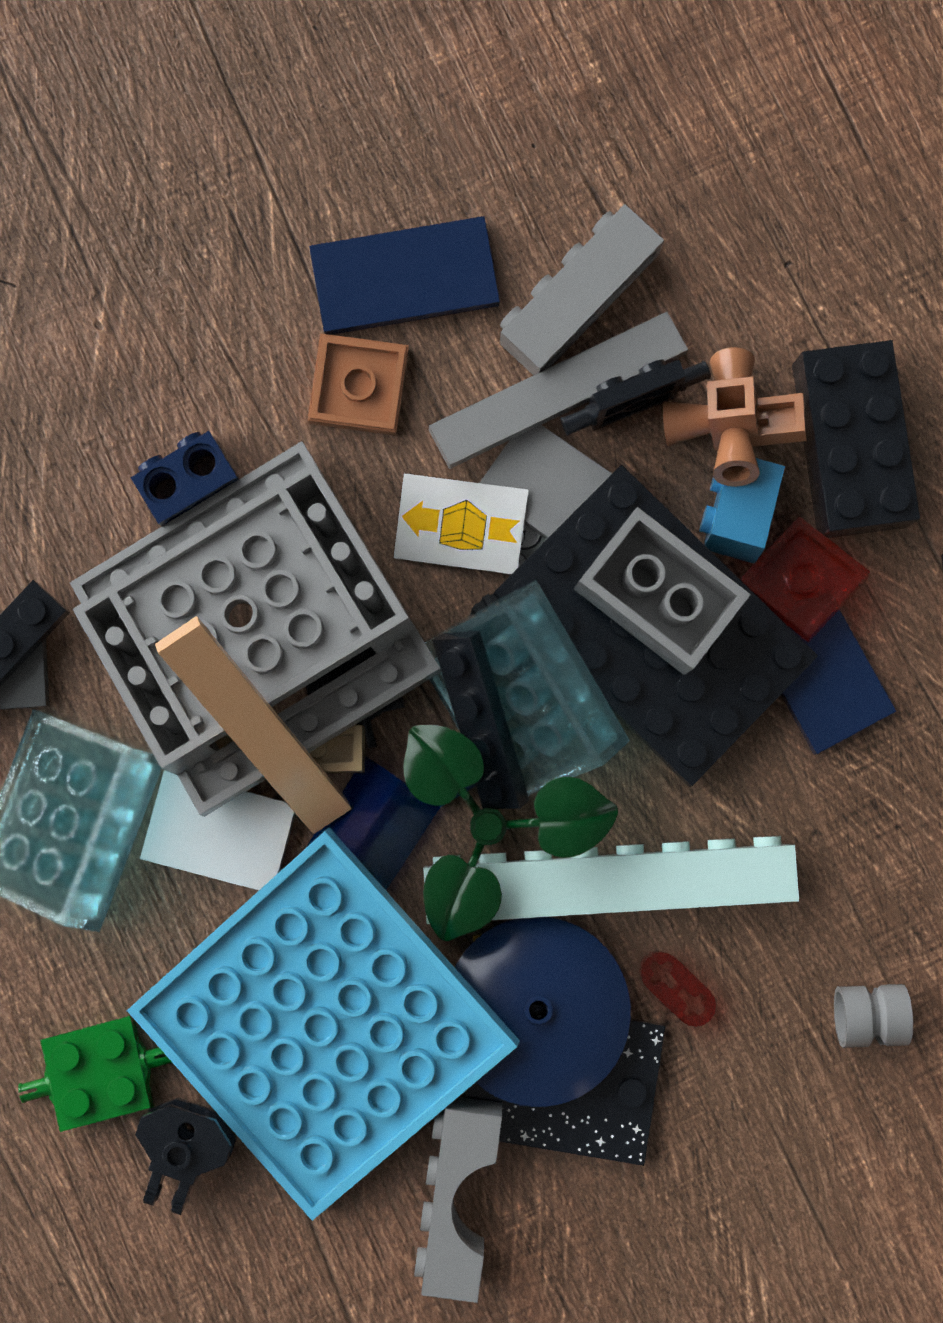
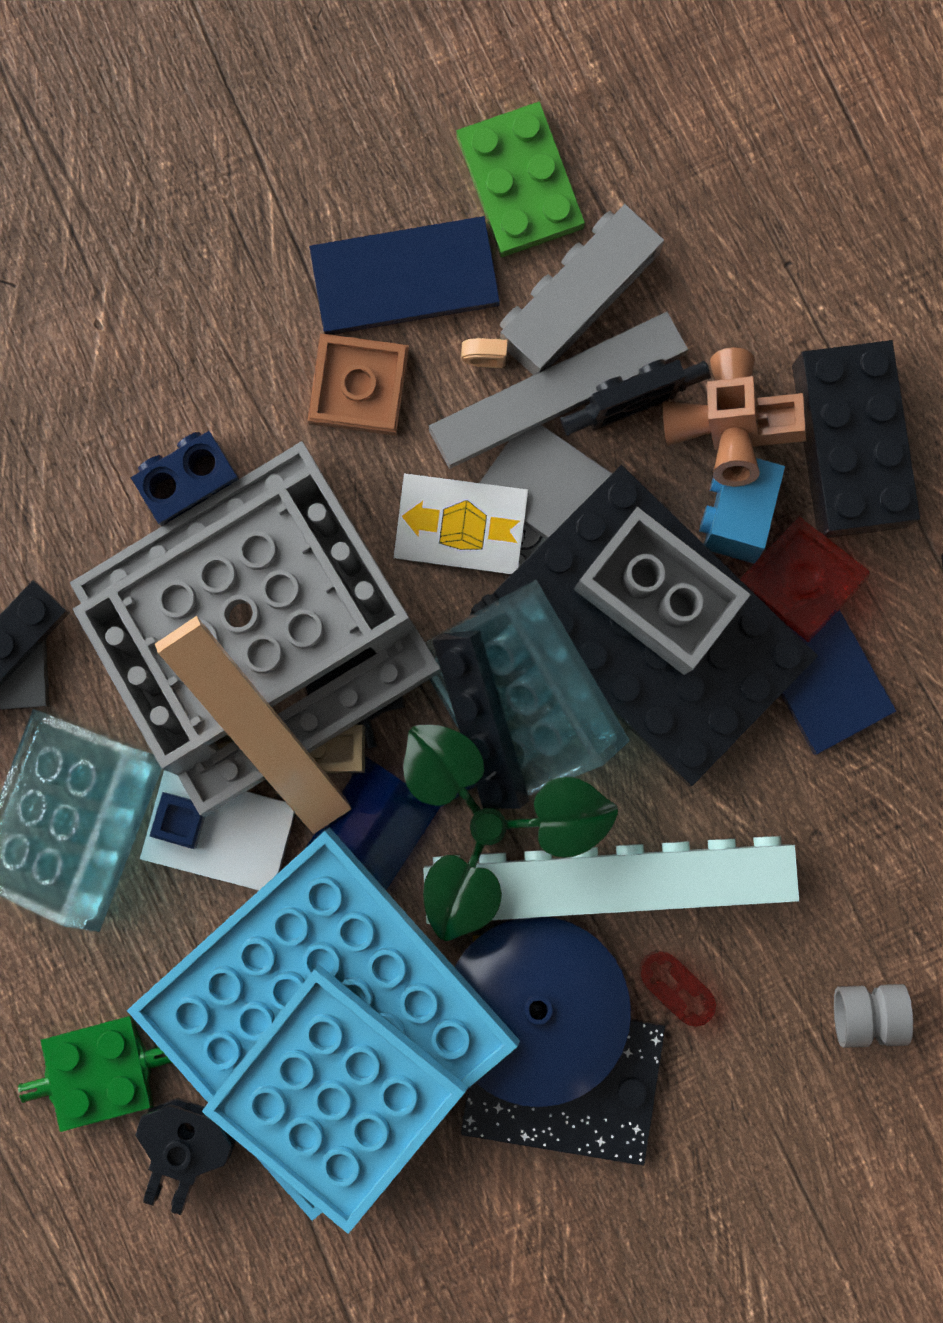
light grey arch [414,1097,502,1303] -> none
none -> dark blue tile [149,792,206,849]
none -> medium azure piece [202,965,468,1234]
none -> bright green plate [456,101,585,258]
none -> light nougat tile [461,338,507,368]

